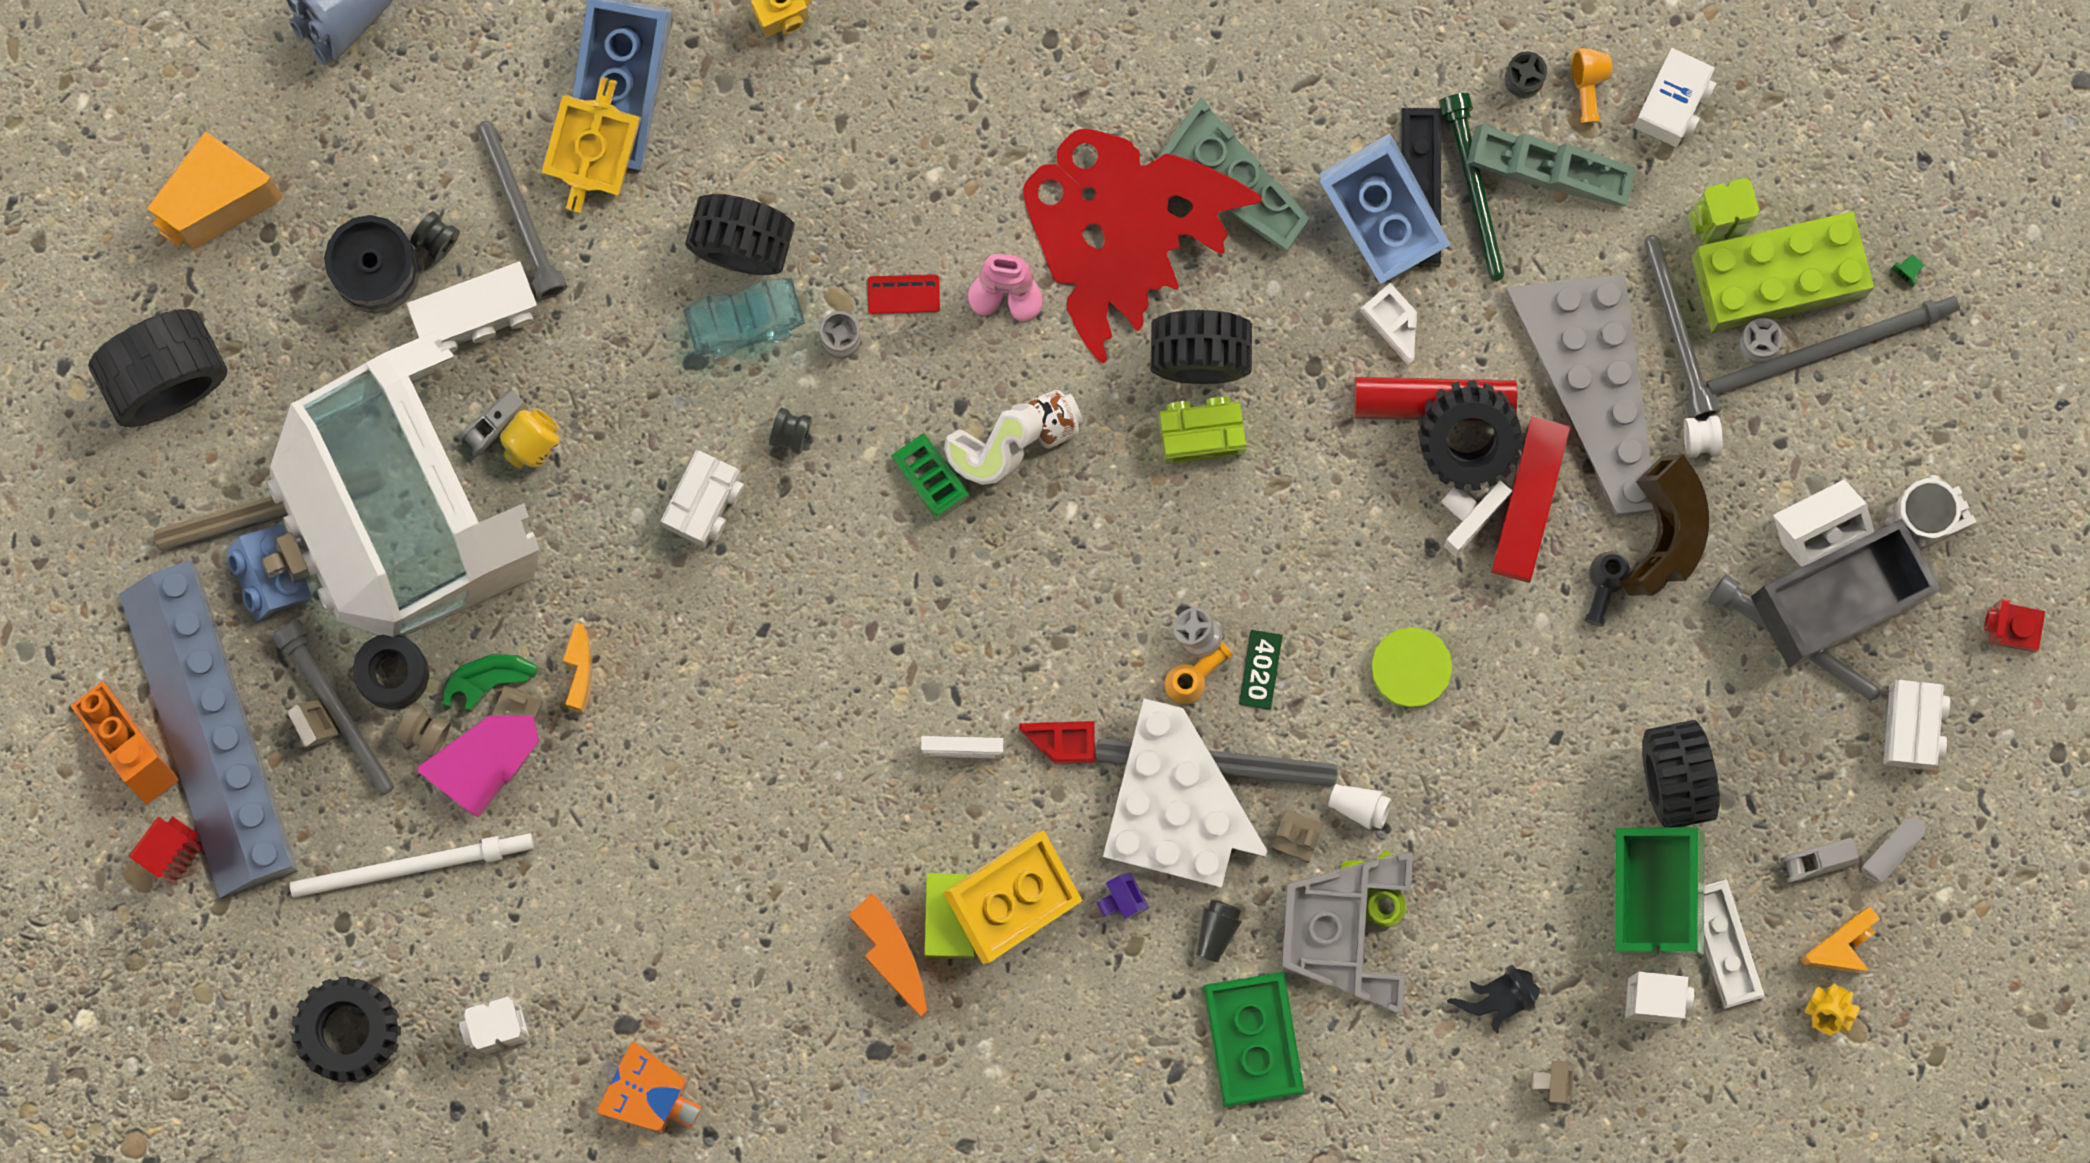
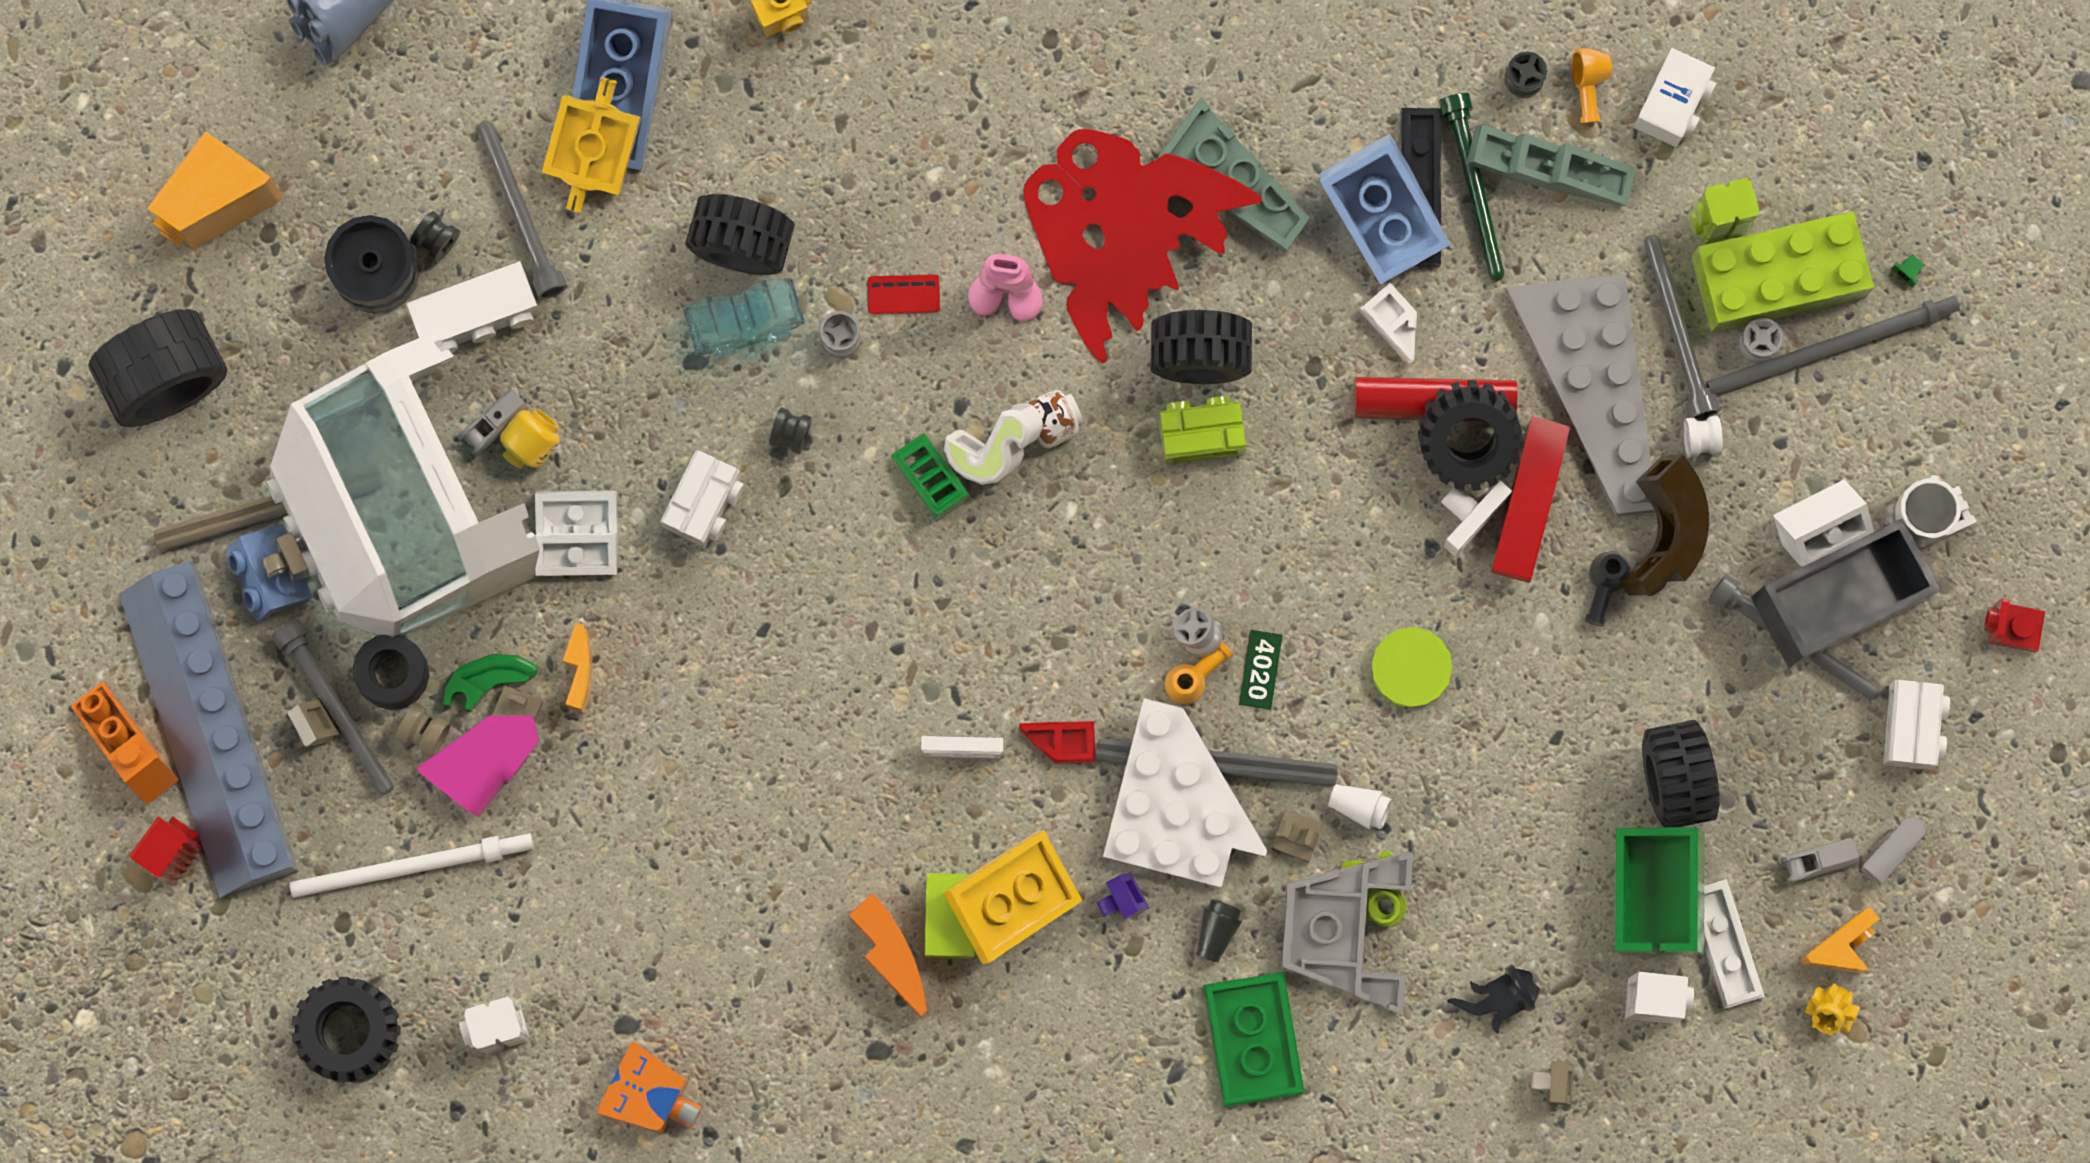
none -> white slope [535,491,618,576]

